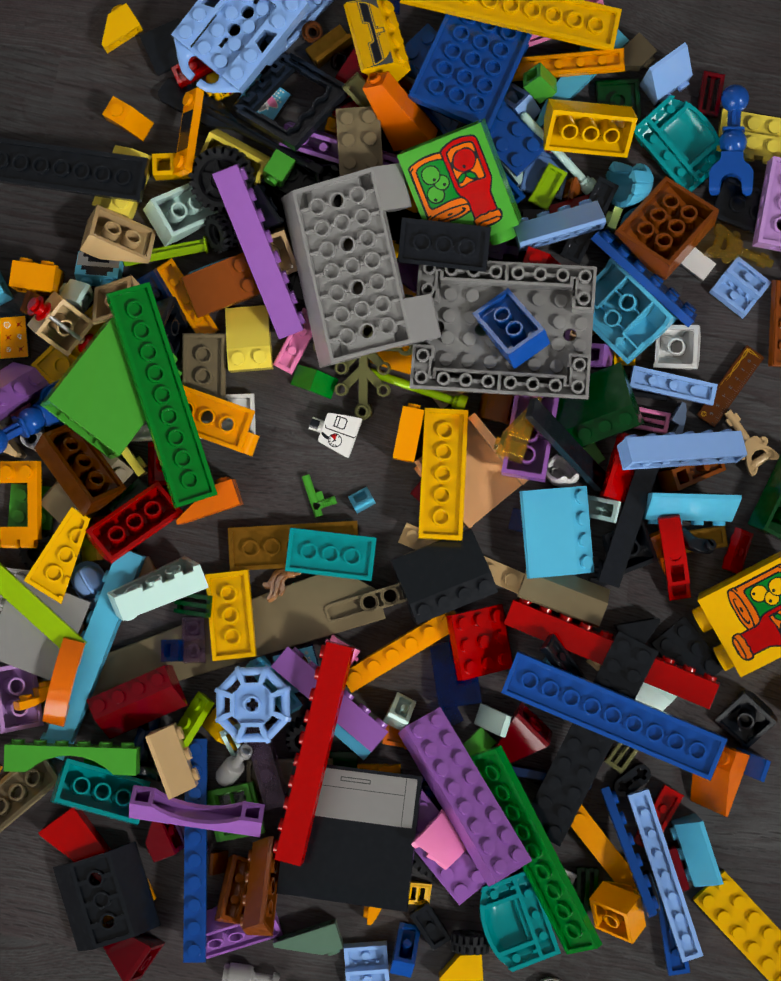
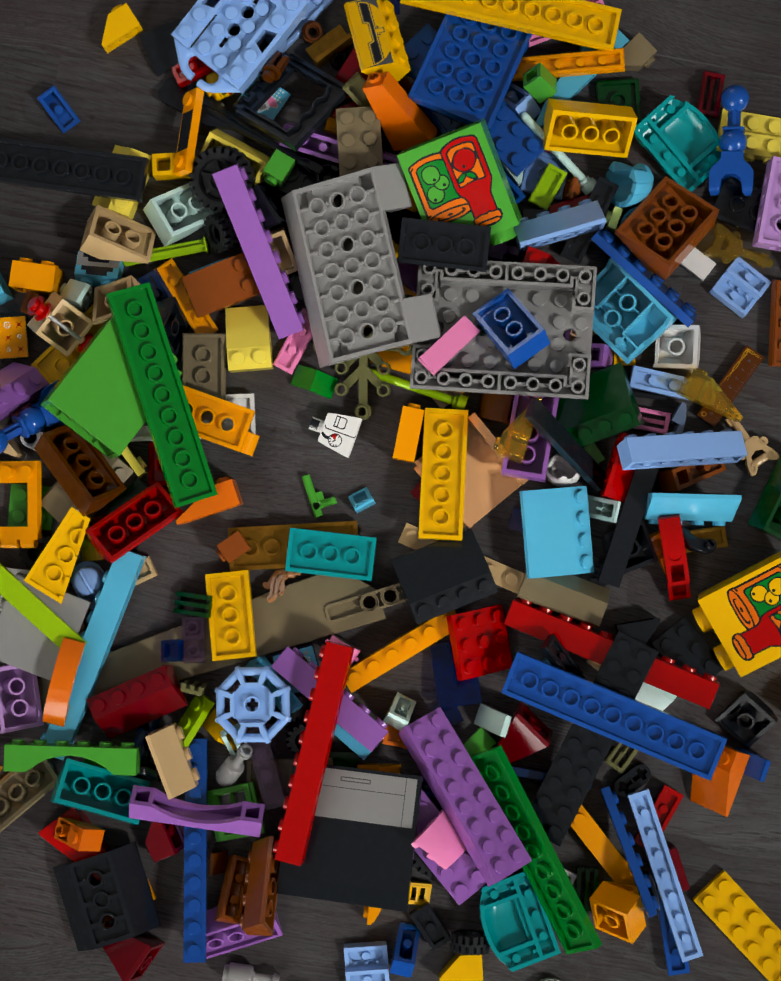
light orange slope [13,680,50,711] -> none
light orange slope [102,96,154,142] -> none
light aqua wedge [107,556,209,621] -> none
sand green slope [273,918,344,956] -> none
light blue slope [639,42,693,106] -> none
medium azure slope [669,813,724,887] -> none
red plate [722,527,754,574] -> none
none -> blue slope [37,85,80,134]
none -> orange slope [54,816,105,852]
none -> olive tile [180,679,208,696]
none -> dark orange brick [216,530,252,563]
none -> reddish brown arm [262,50,289,83]
none -> bright pink tile [418,315,480,375]
none -> clear yellow slope [677,368,743,422]

